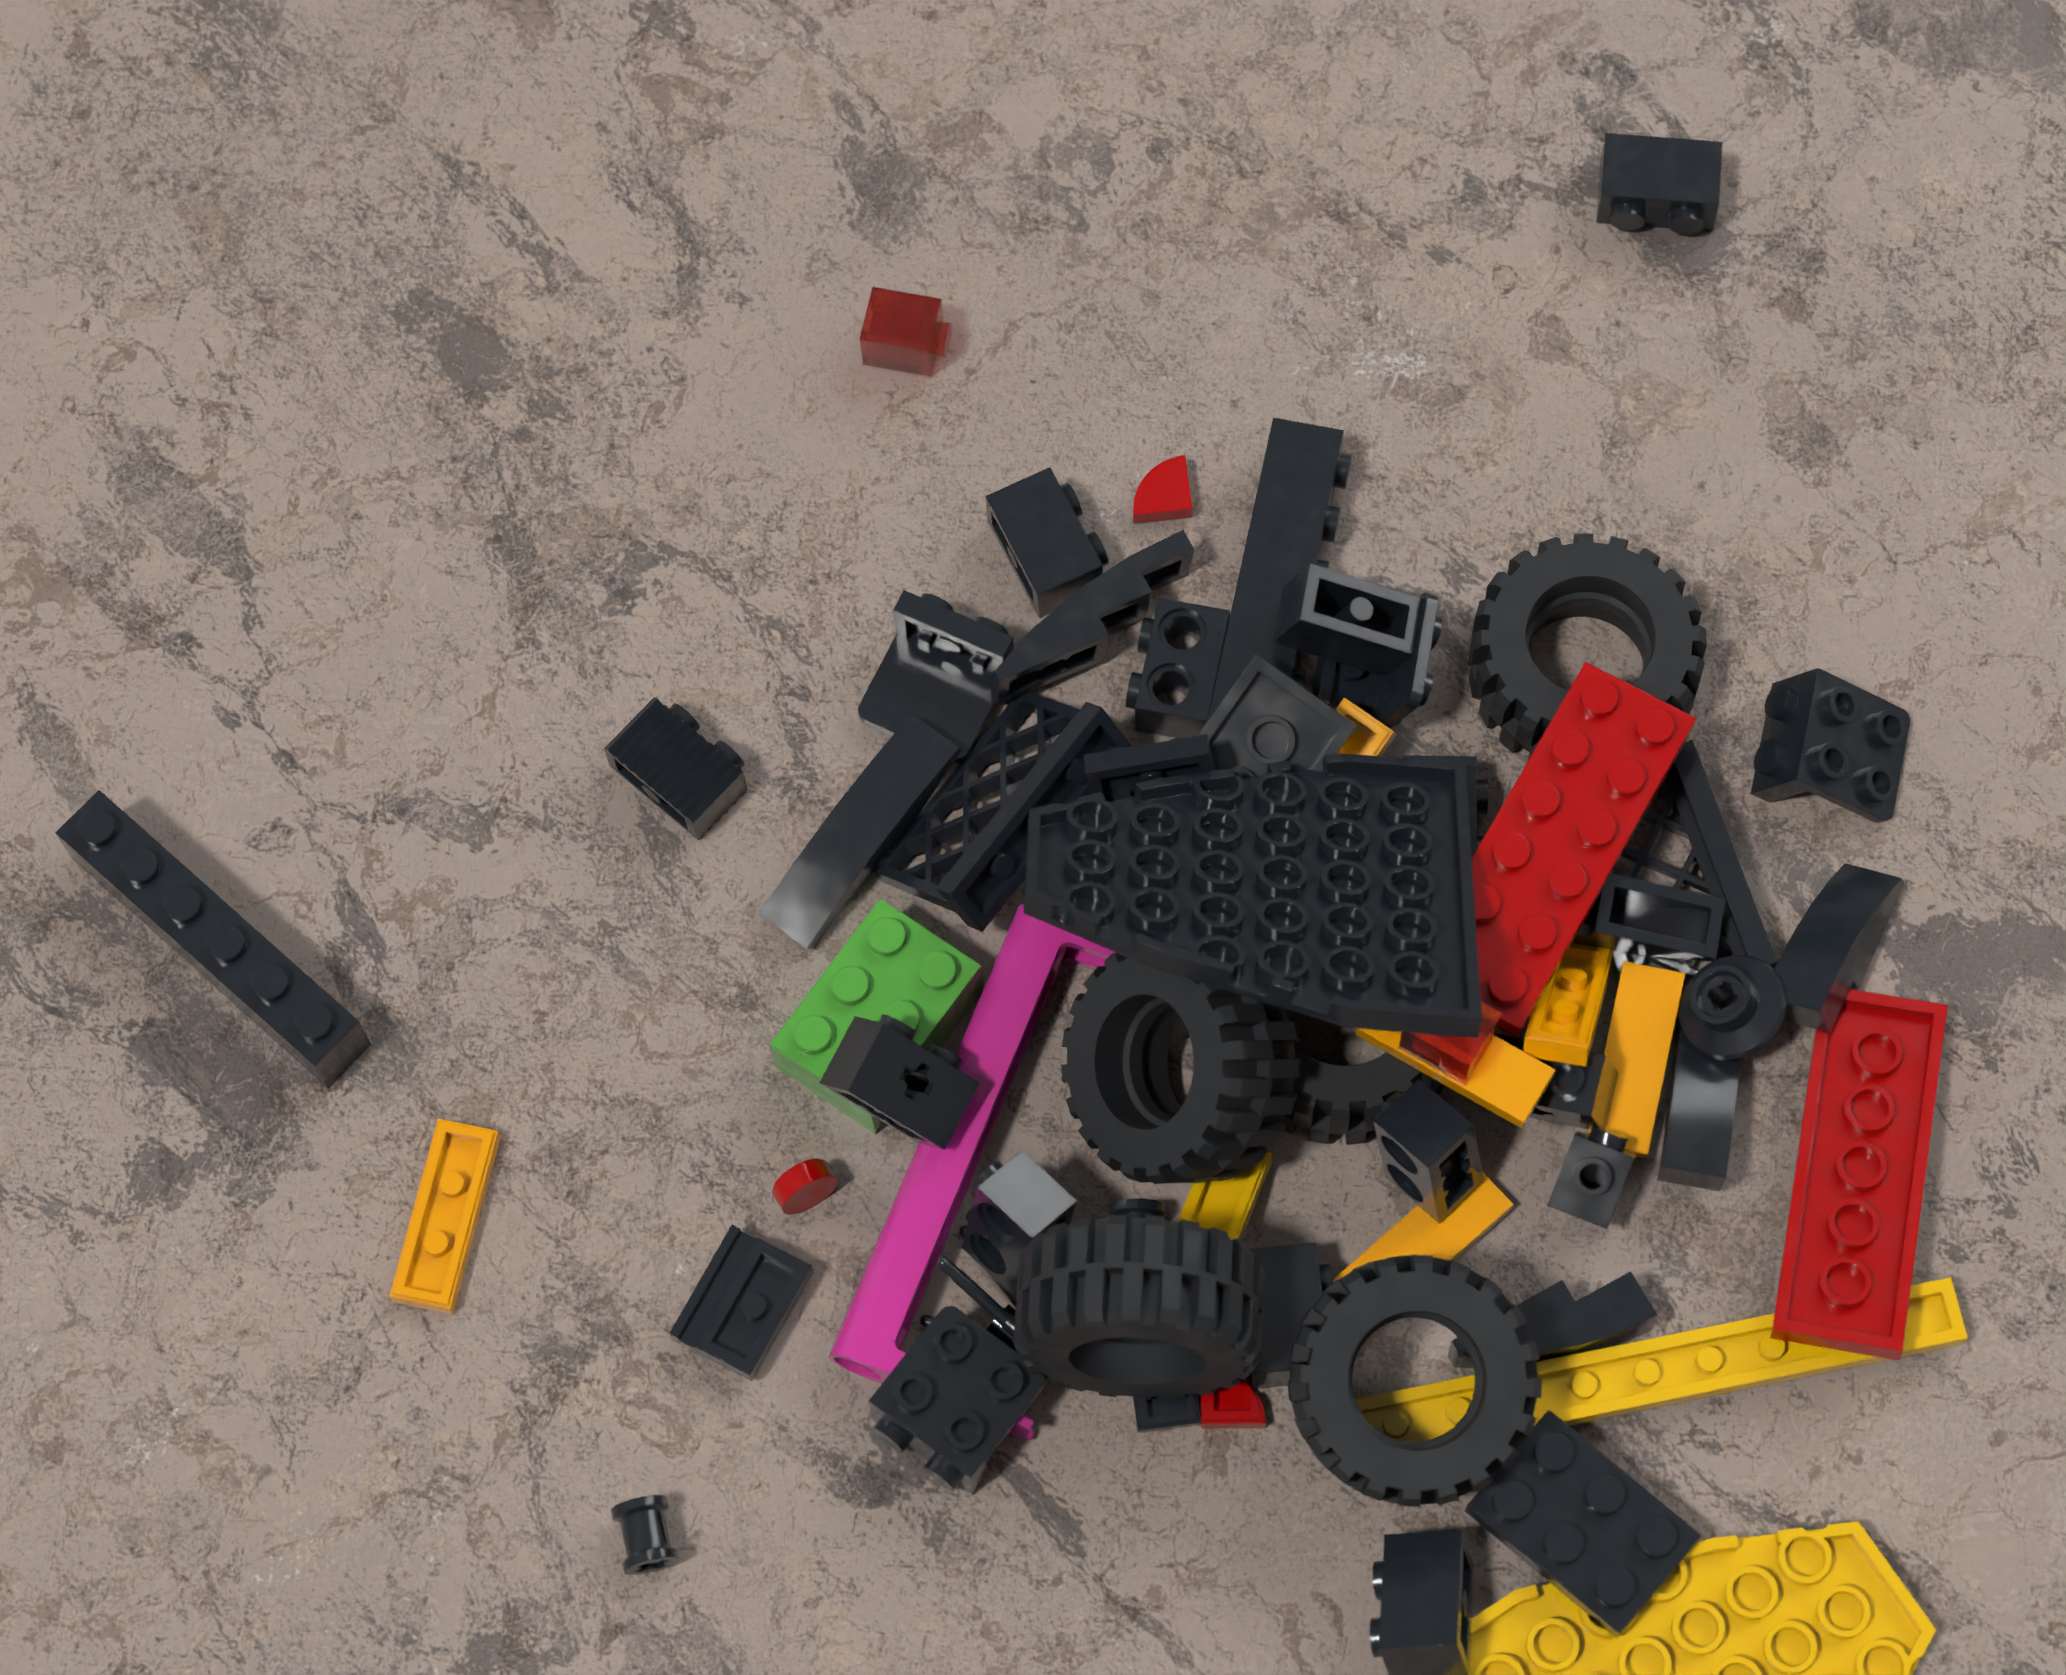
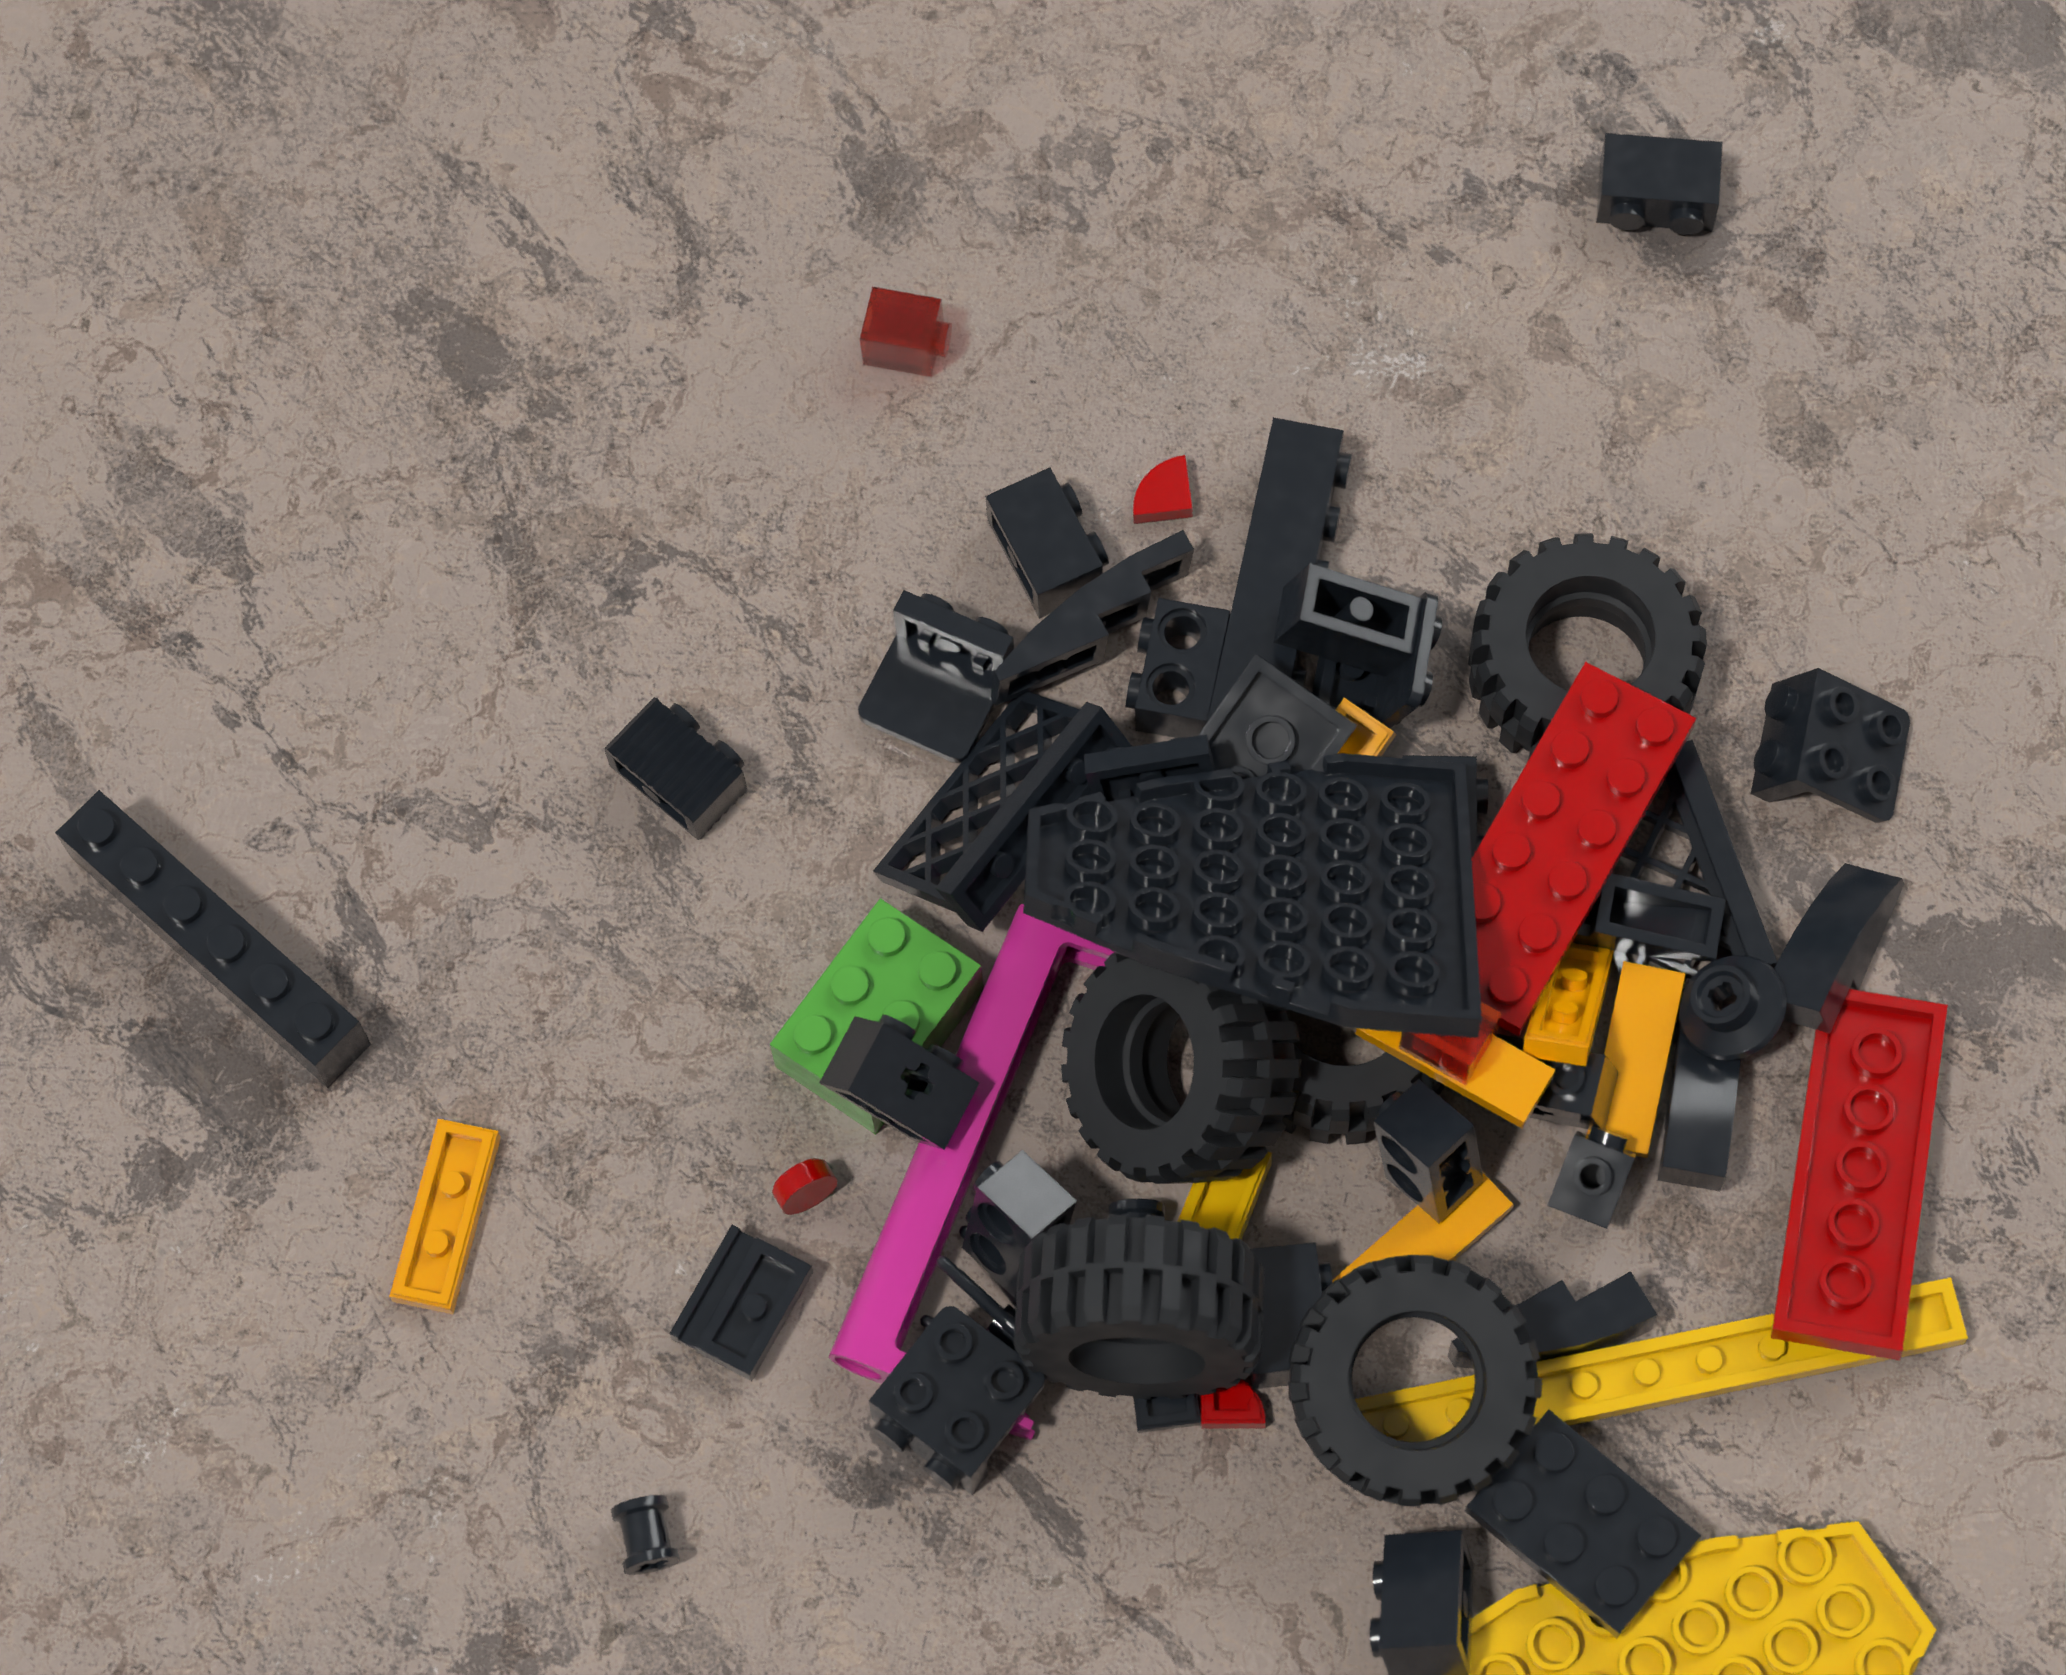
black slope [759,714,962,949] -> none

